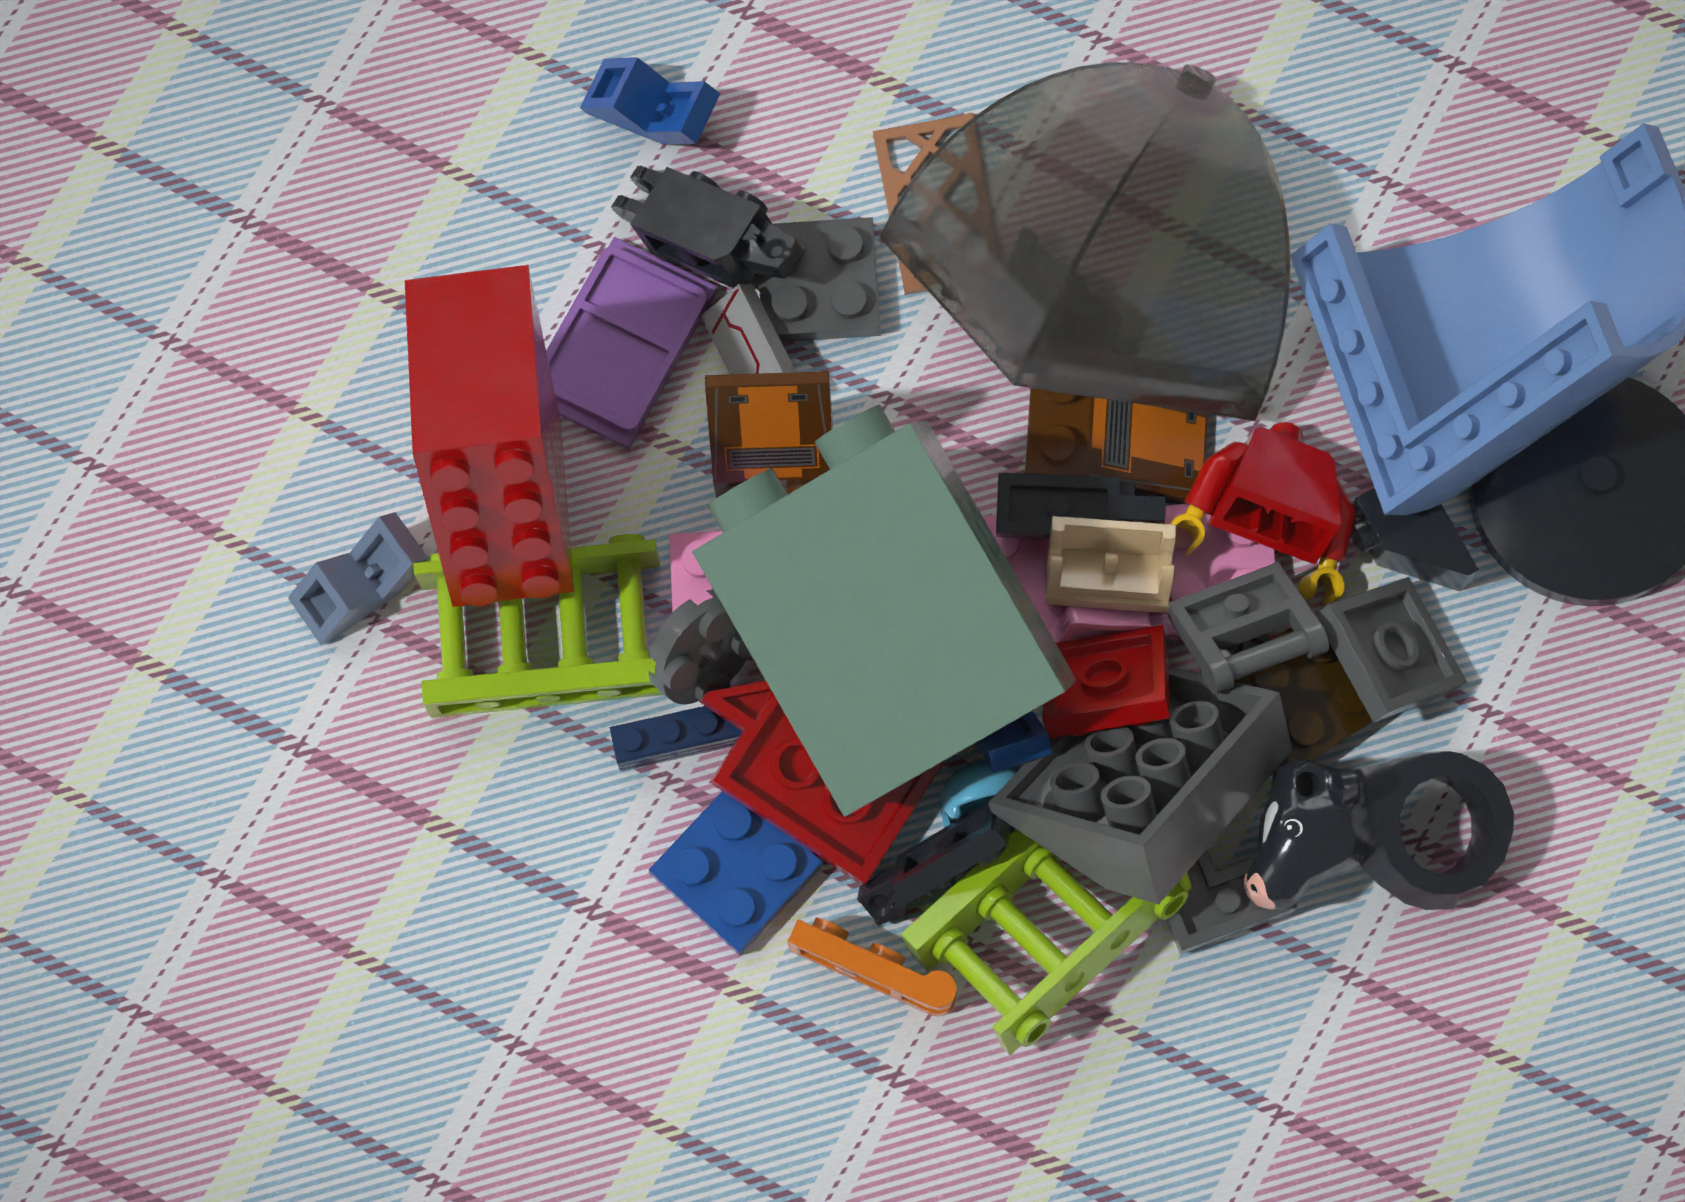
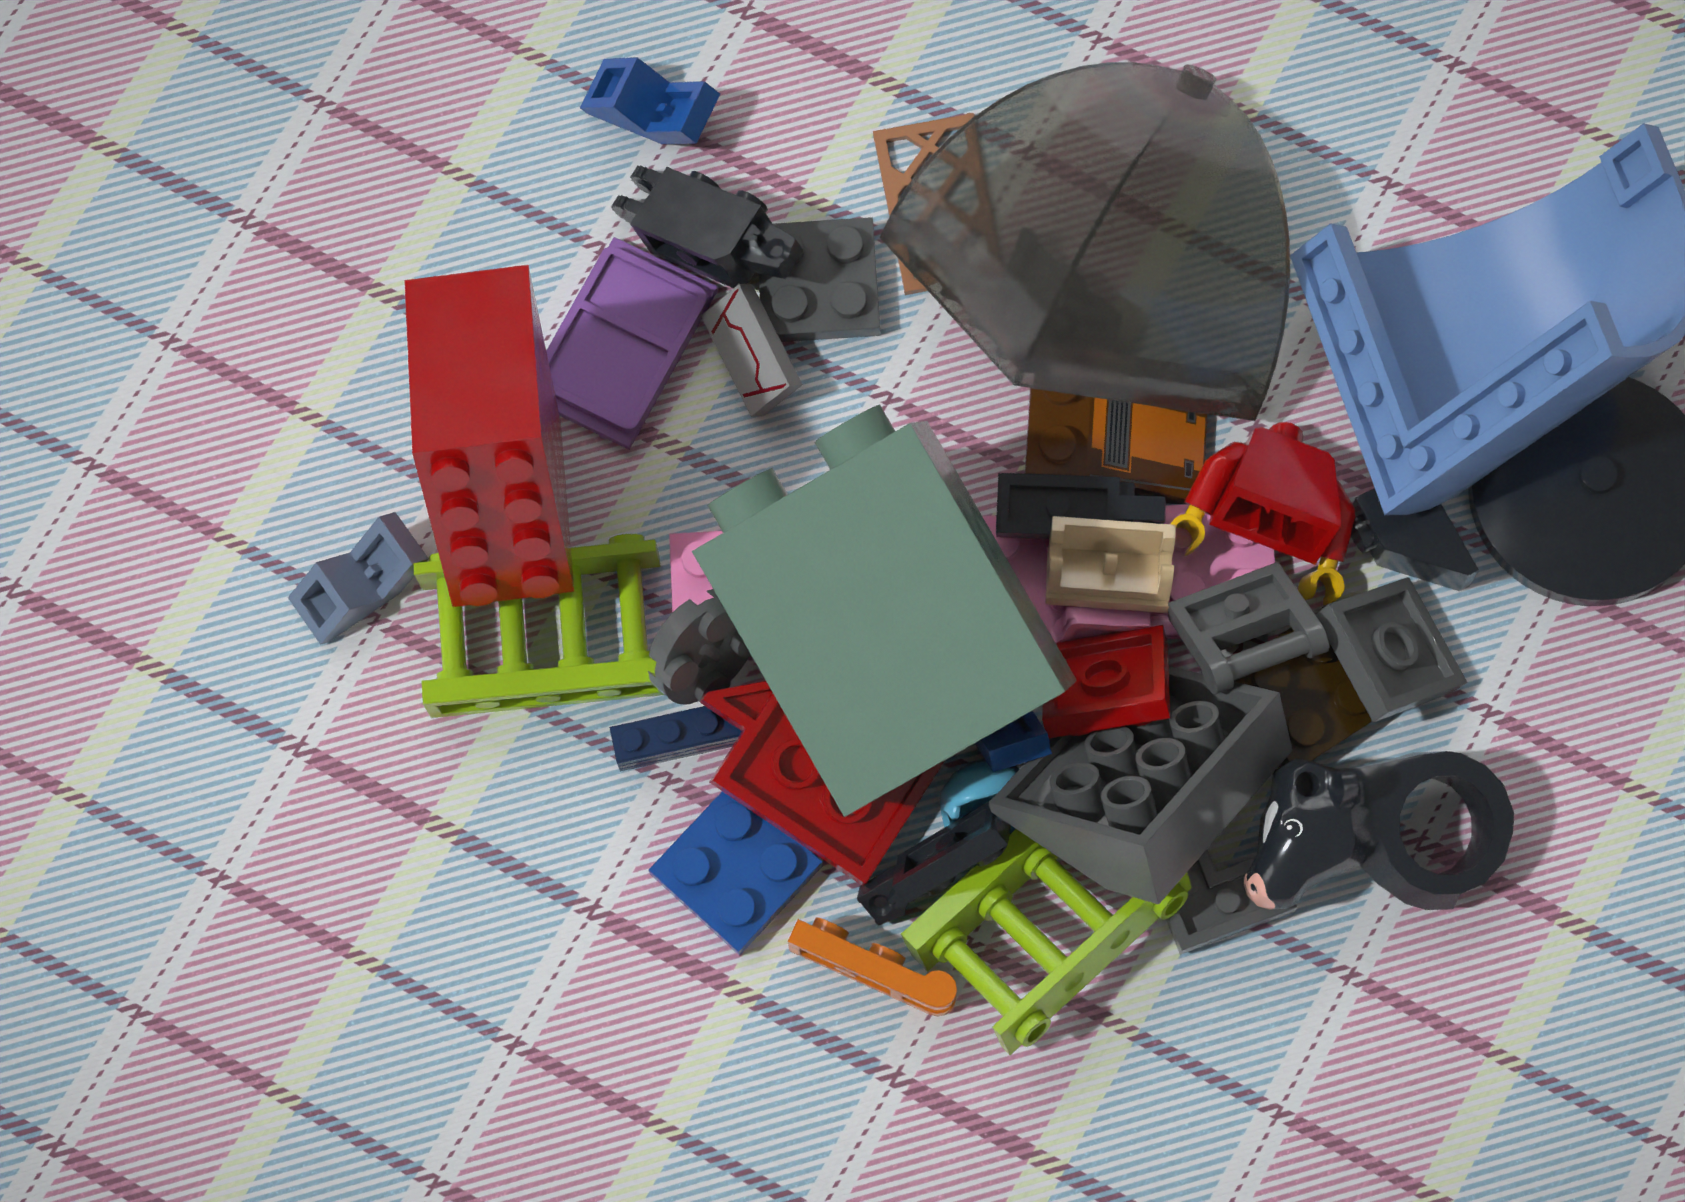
slope [705,371,834,498] -> none

